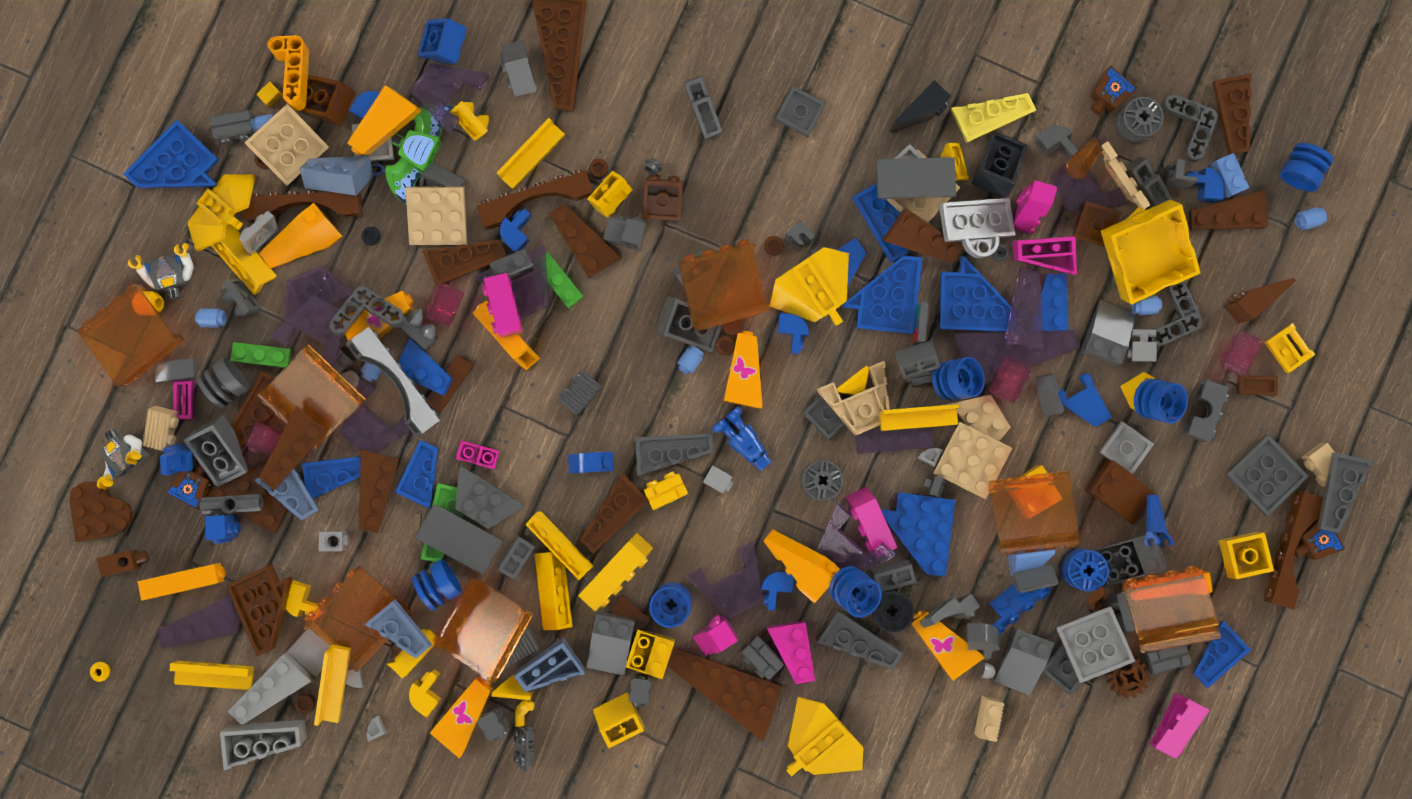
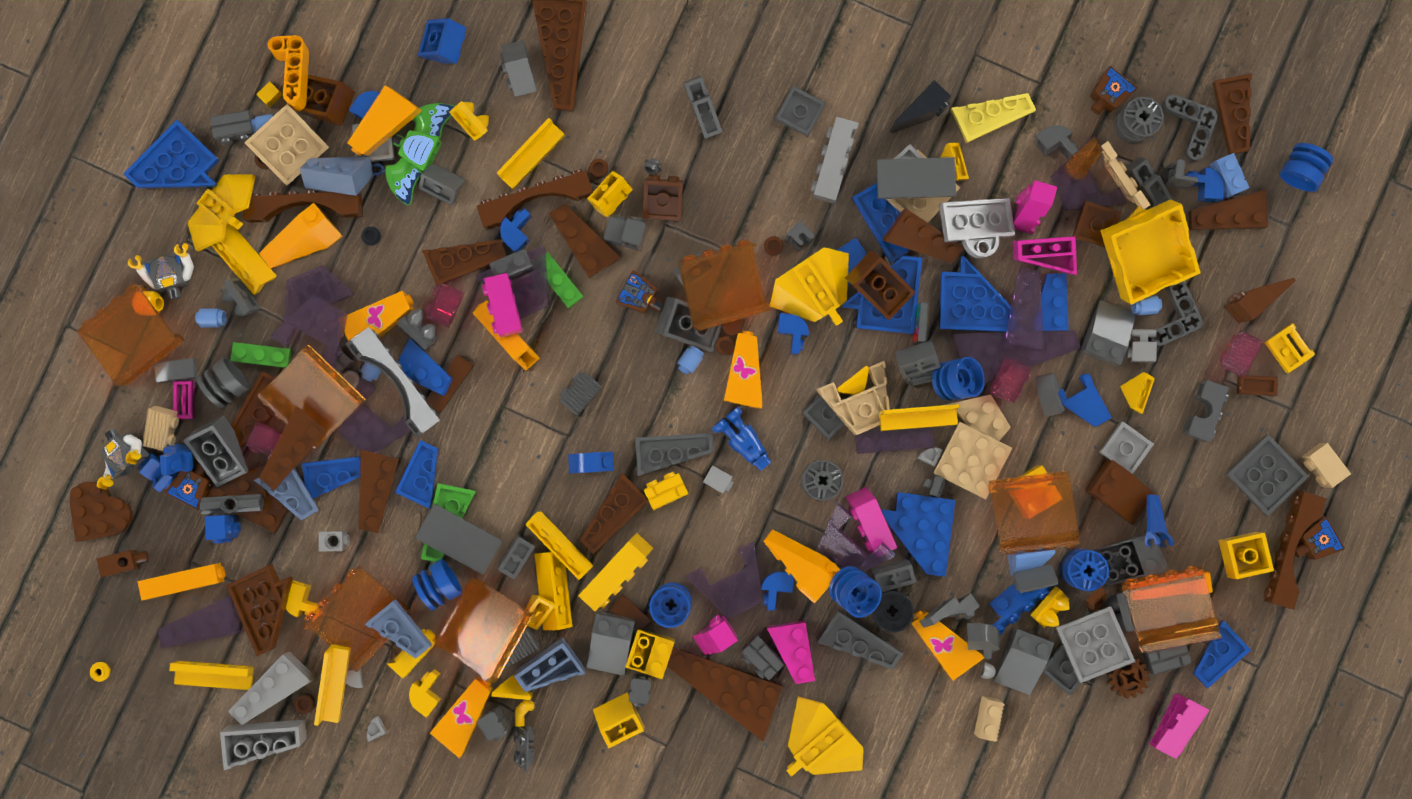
light grey plate [239,211,279,255] -> none
light grey tile [287,622,341,677] -> none
dark grey beam [330,287,404,336] -> none
tan plate [405,187,468,245] -> none
clear purple wing [410,63,489,134] -> none
dark pink slope [455,440,499,469] -> none
dark grey wing [455,466,524,529] -> none
black slope [971,131,1027,198] -> none
dark grey plate [991,243,1009,262] -> none
blue wheel [1134,378,1188,424] -> none
medium blue brick [1295,207,1327,231] -> none
dark grey wing [1317,453,1374,533] -> none
none -> blue brick [138,452,178,492]
none -> yellow slope [520,595,556,630]
none -> torso [616,270,664,314]
none -> light grey wedge [811,117,859,204]
none -> reddish brown slope [845,250,916,320]
none -> yellow tile [1031,586,1069,628]

